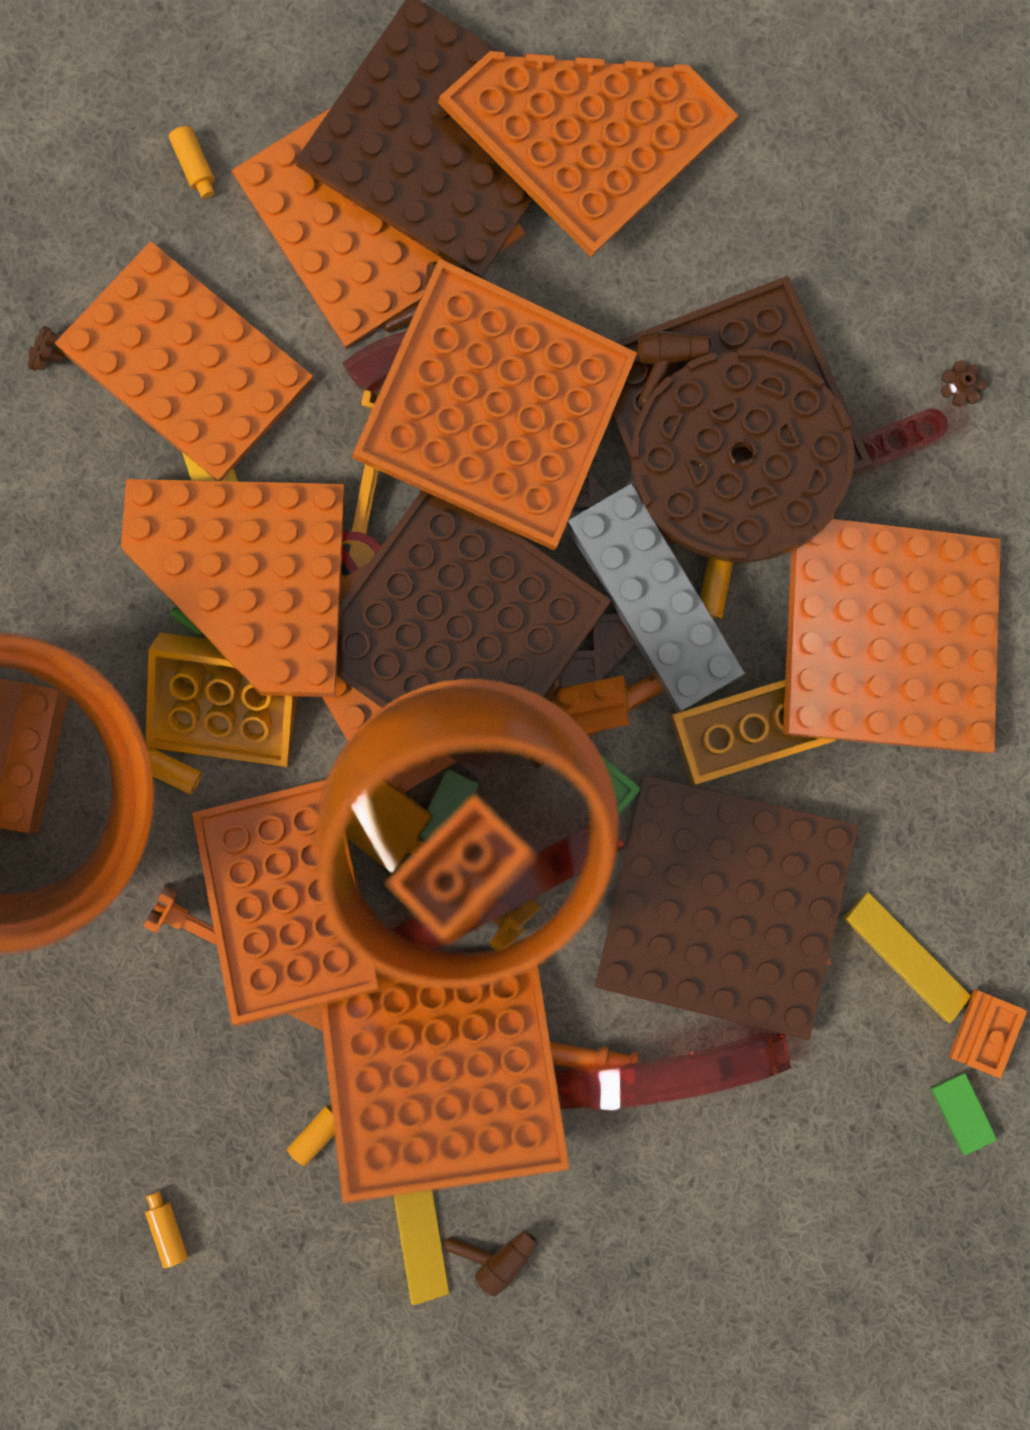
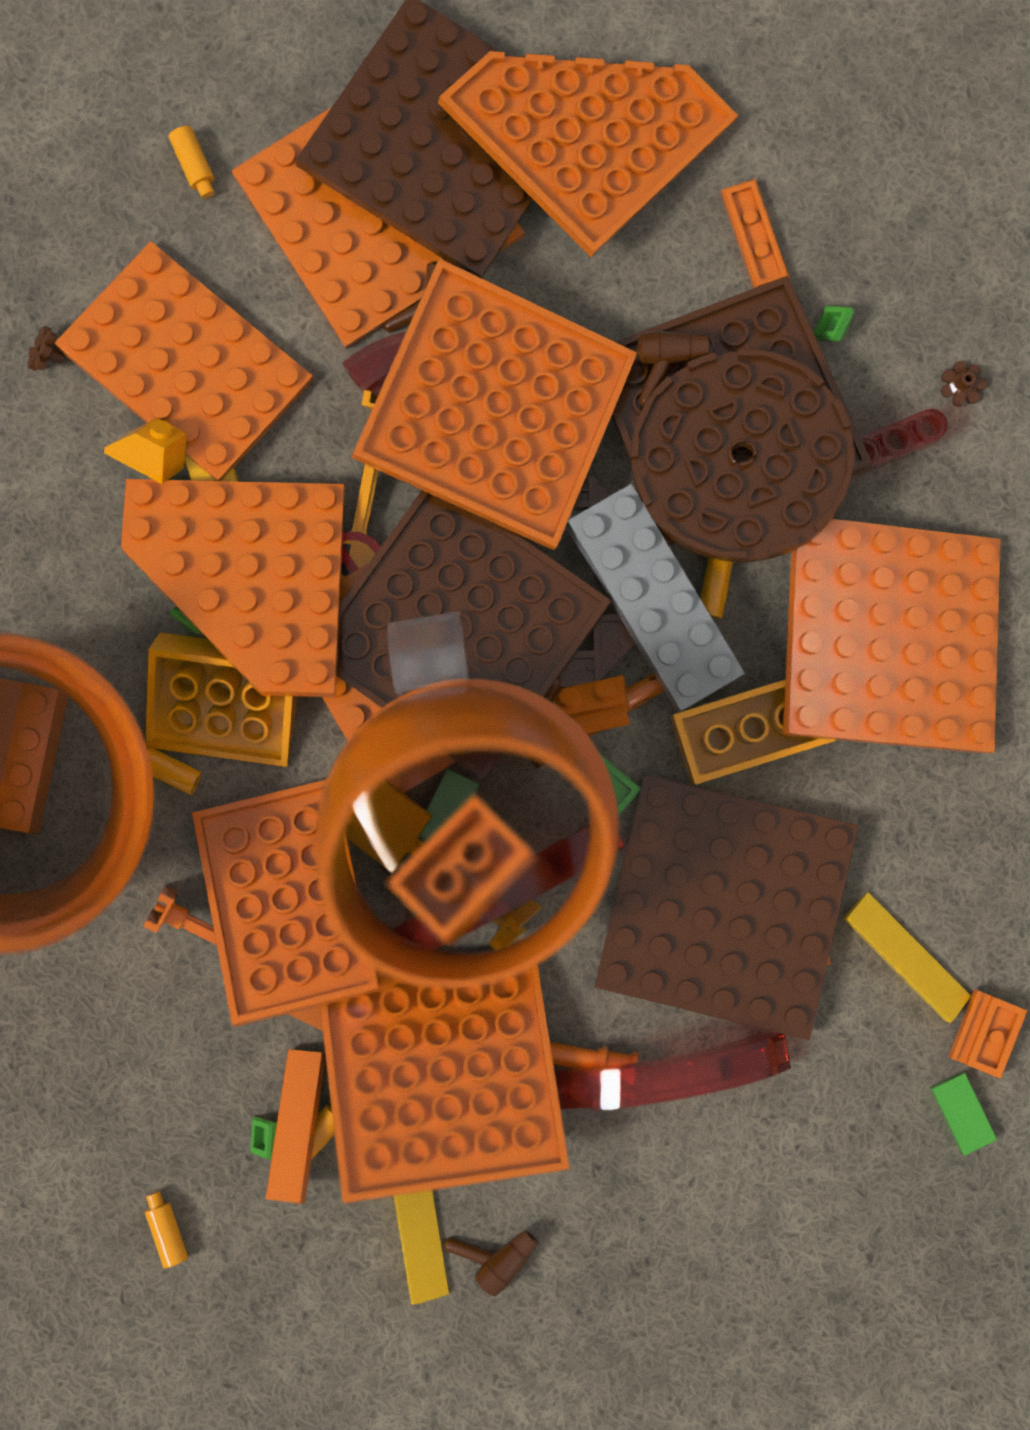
none -> light orange slope [104,418,187,484]
none -> bright green slope [250,1116,277,1160]
none -> orange tile [266,1049,326,1204]
none -> clear slope [387,611,471,696]
none -> orange tile [721,179,790,289]
none -> bright green slope [813,306,855,342]

